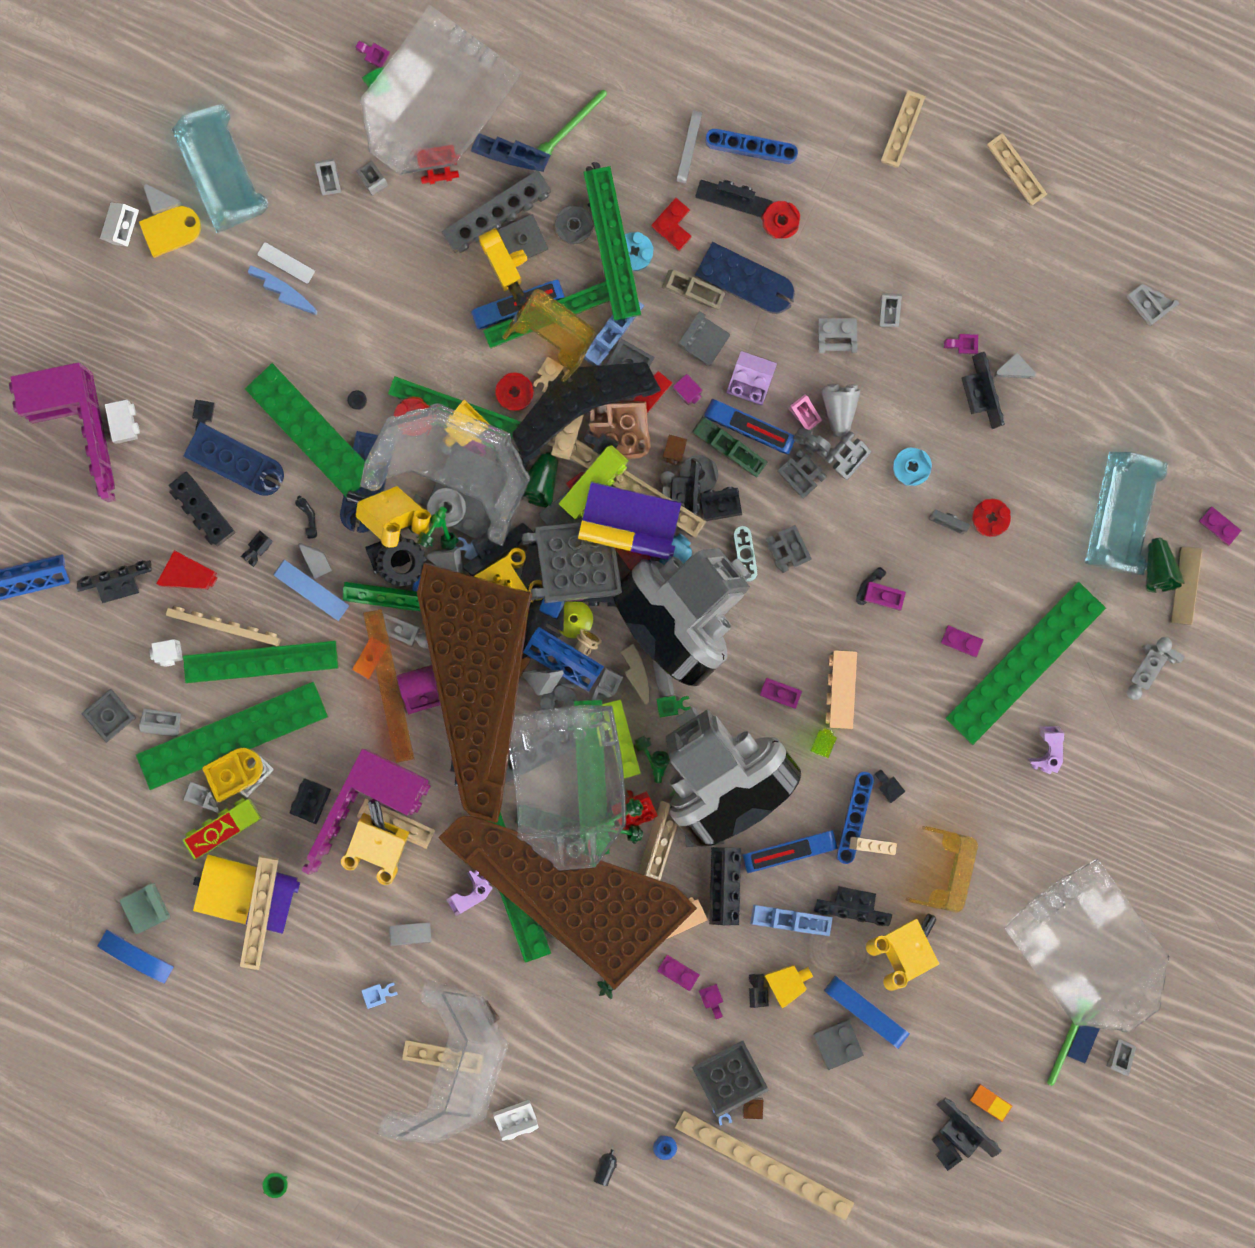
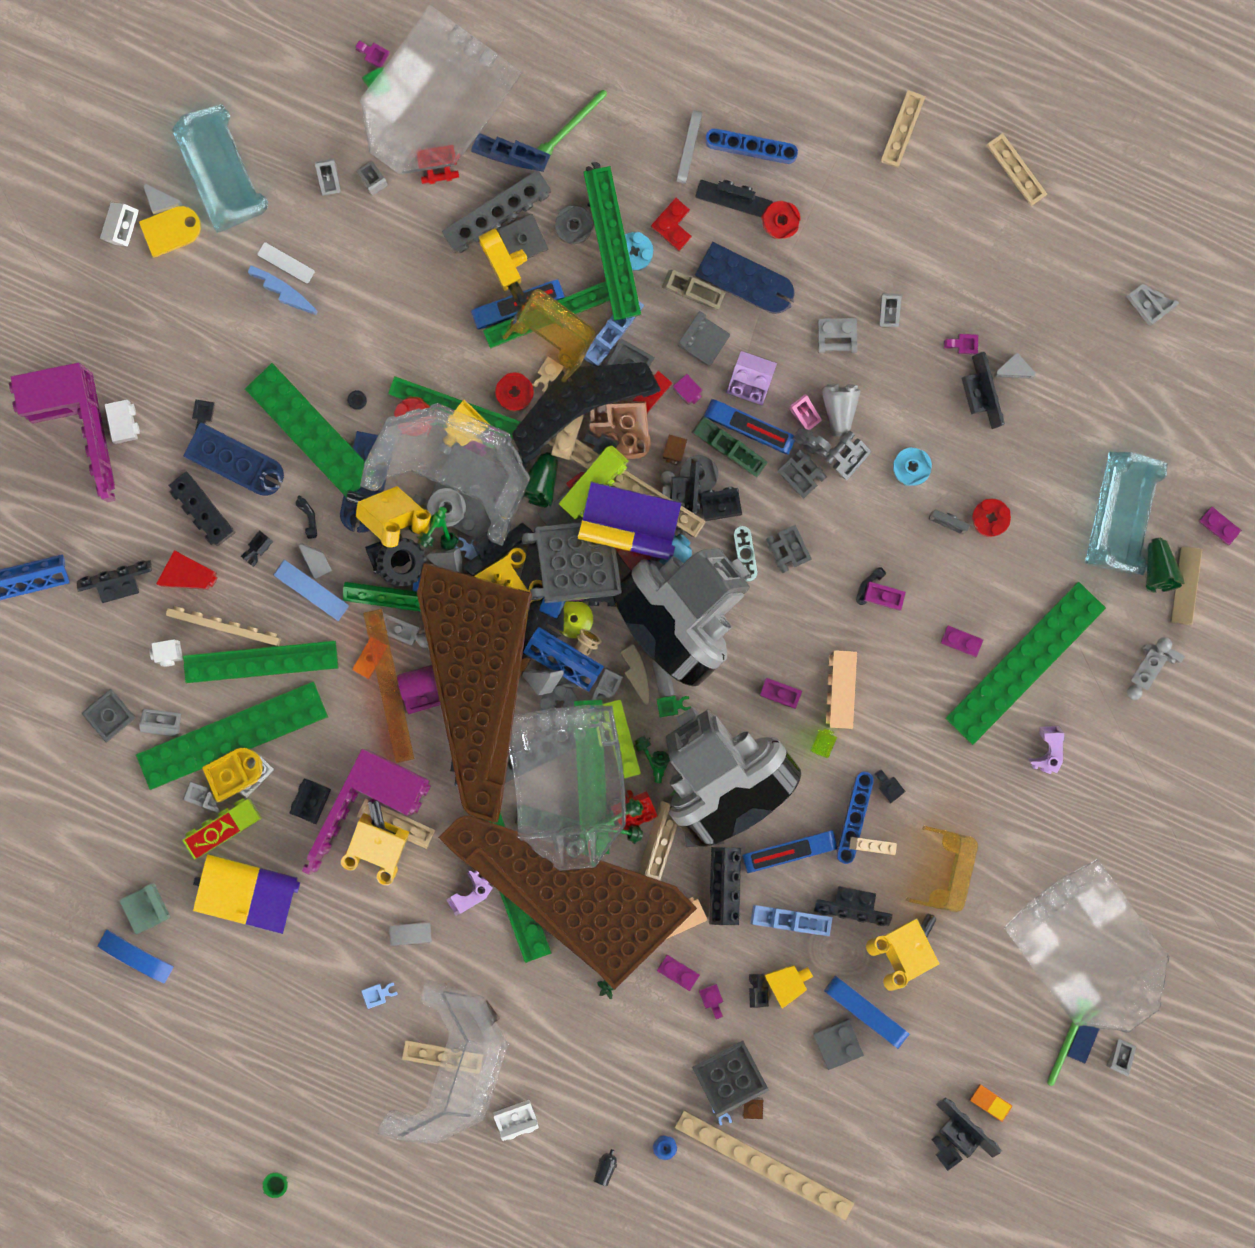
tan plate [240,855,279,970] -> none

